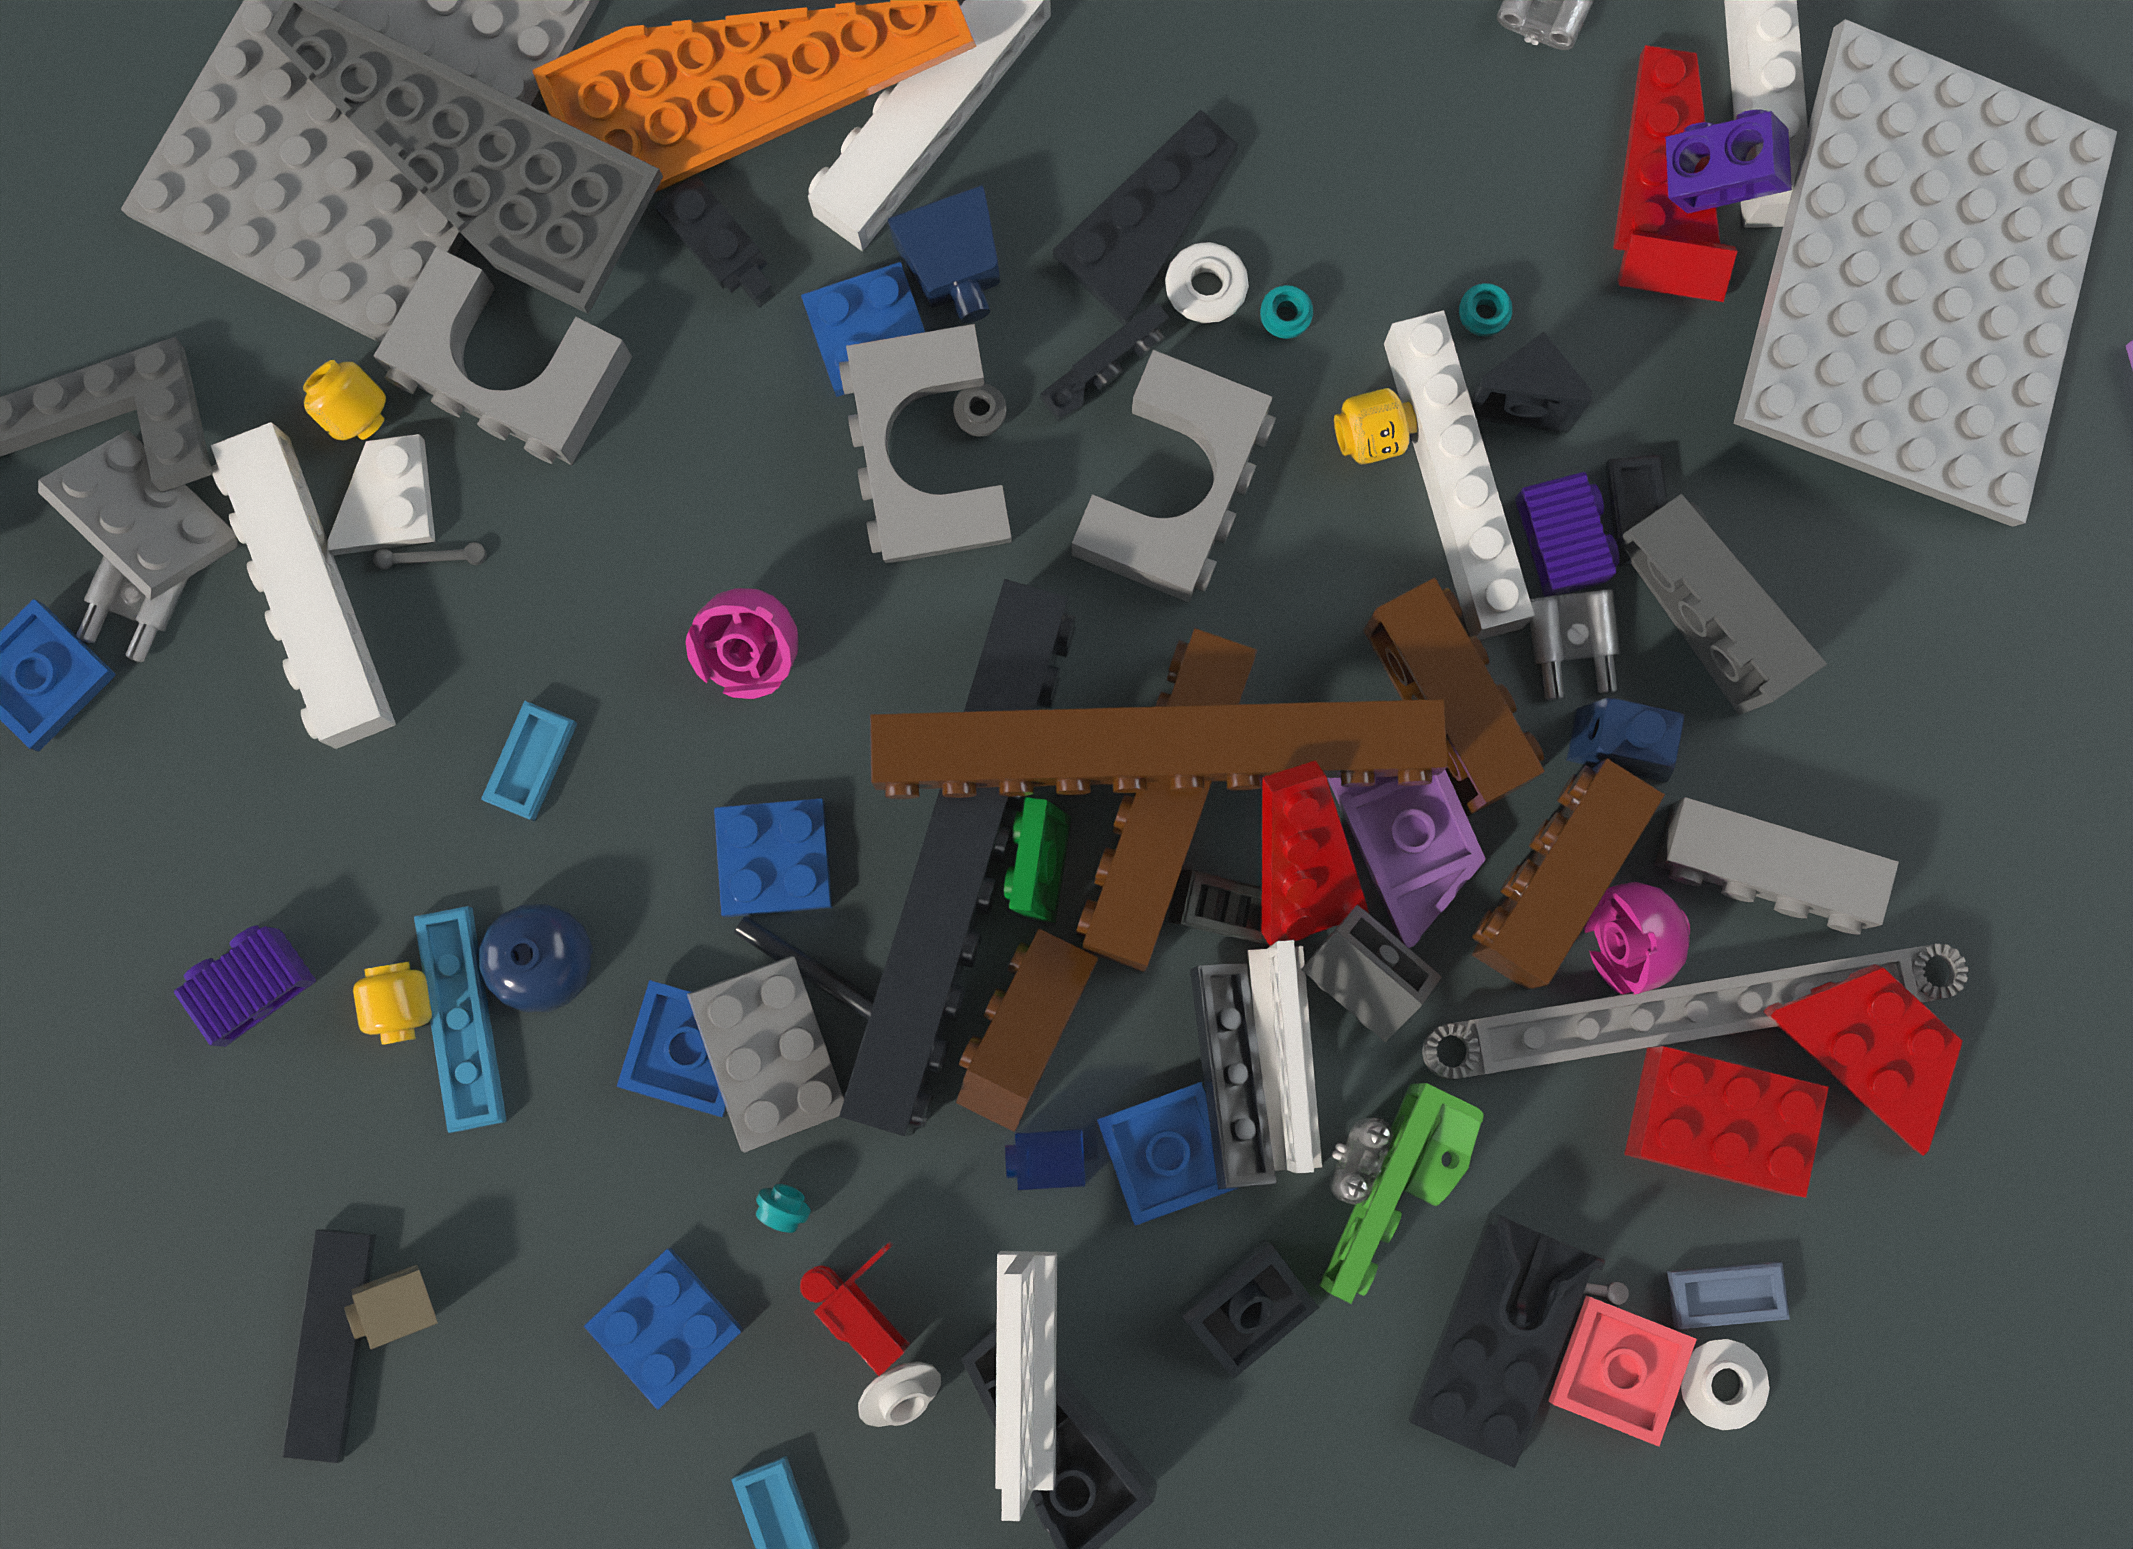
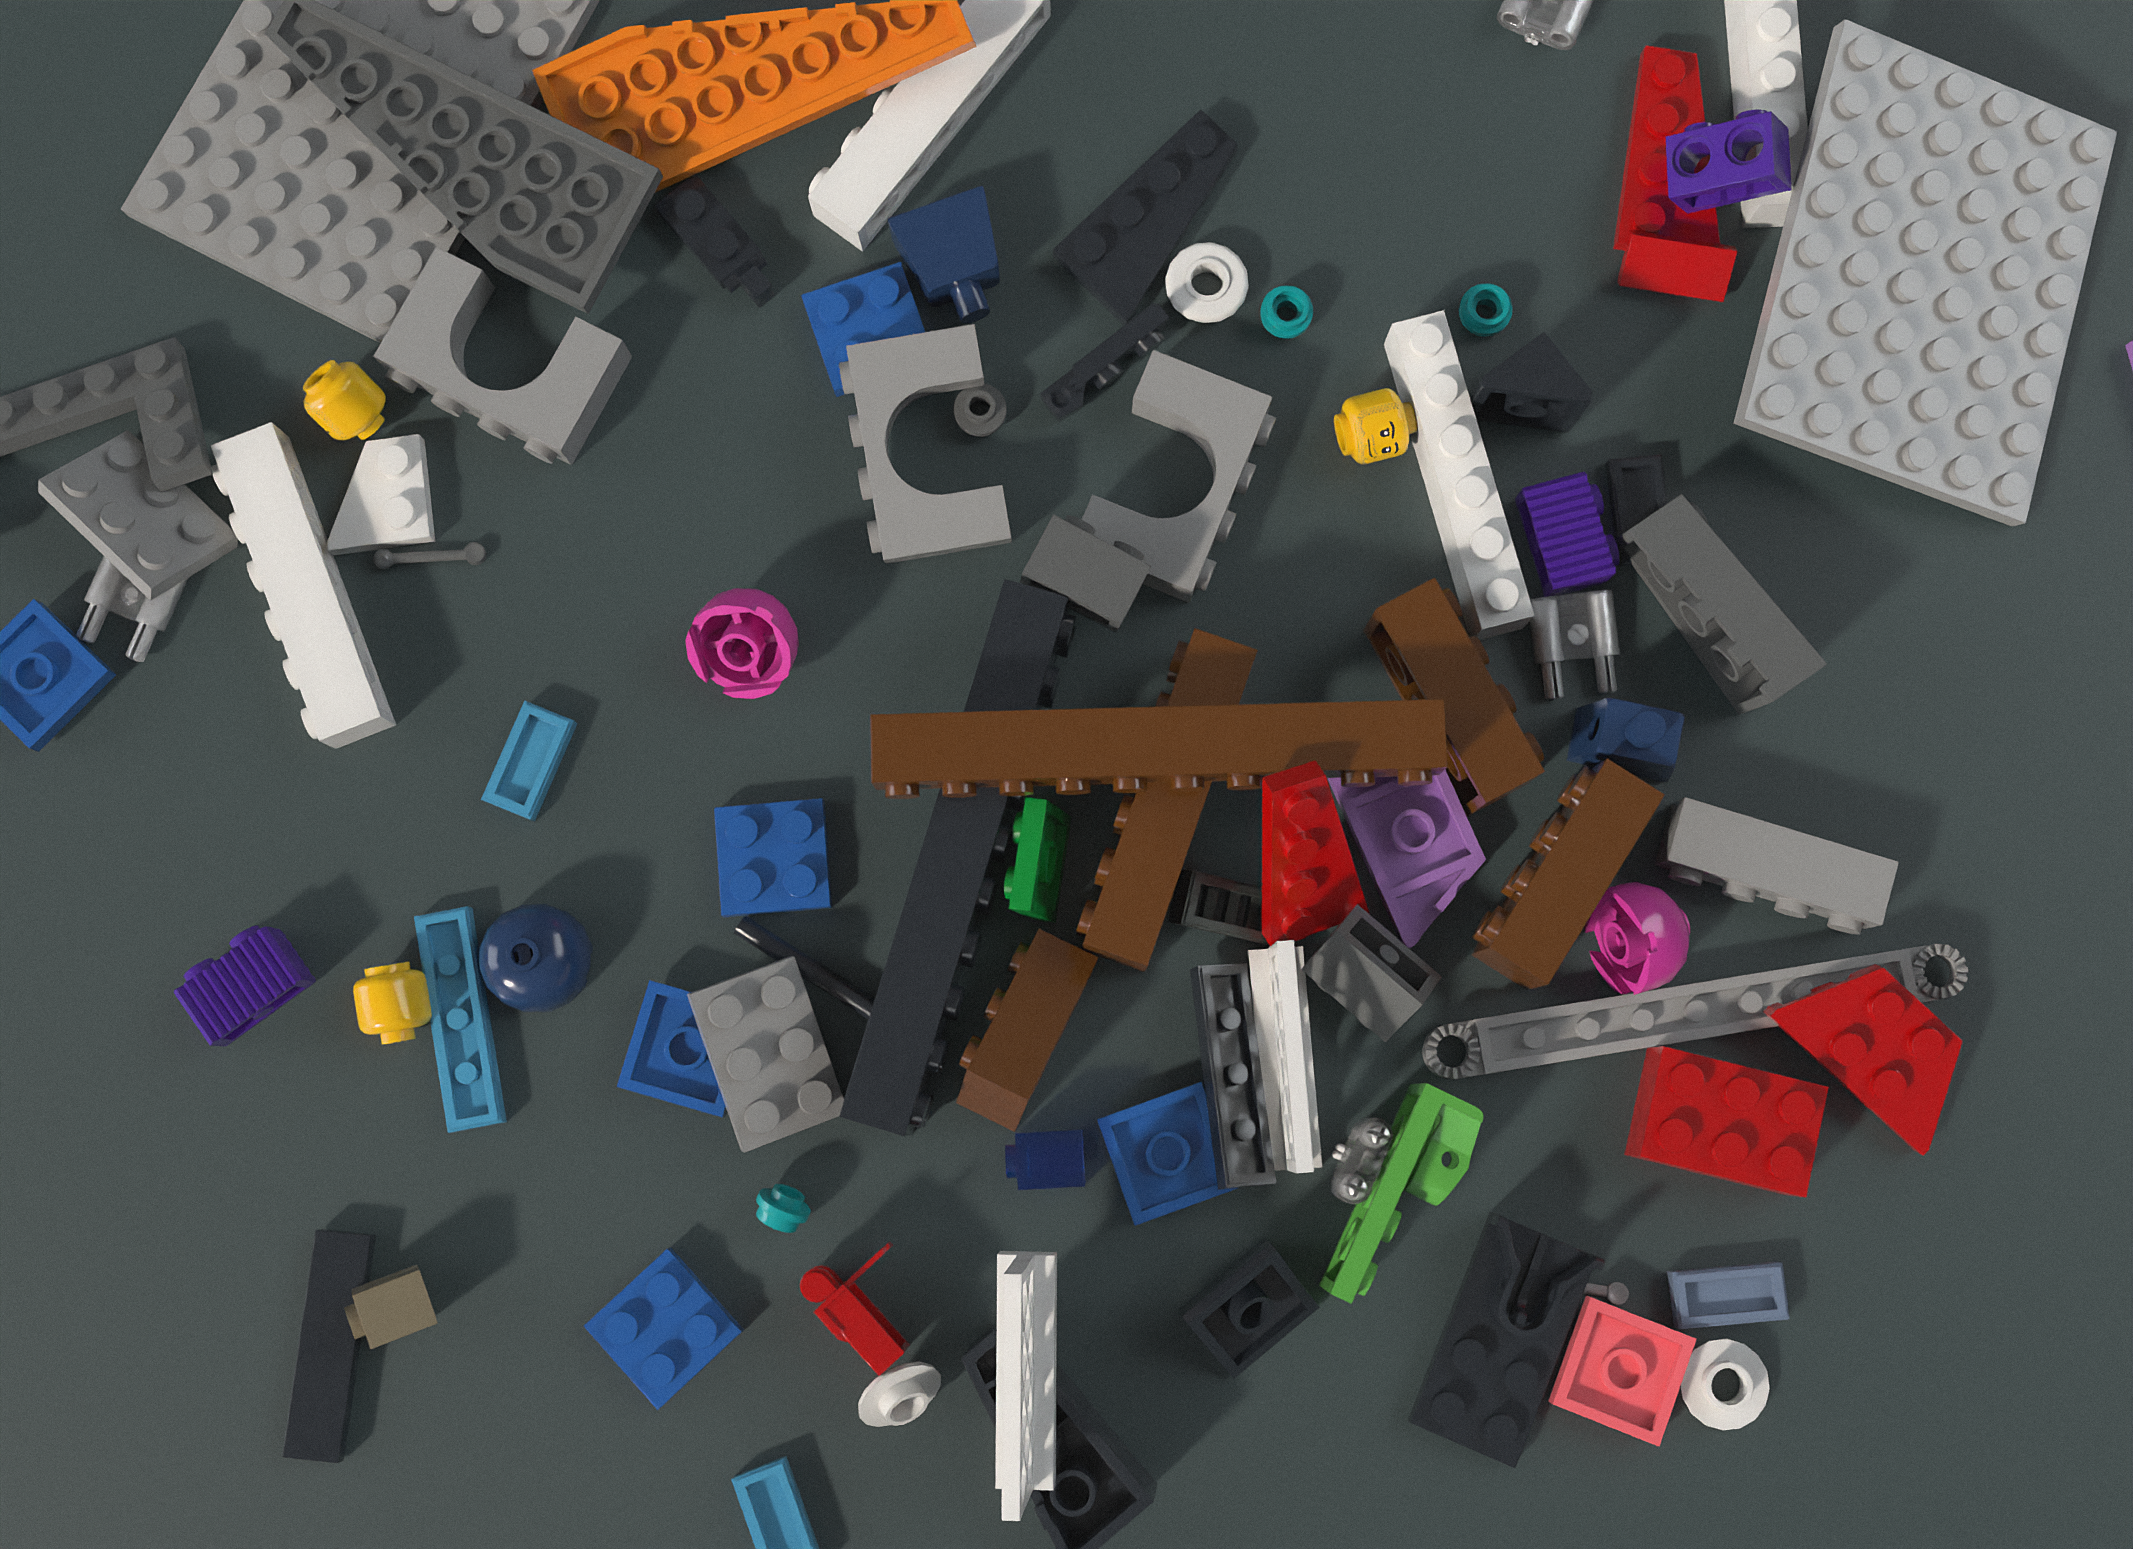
none -> dark grey brick [1020,514,1151,633]

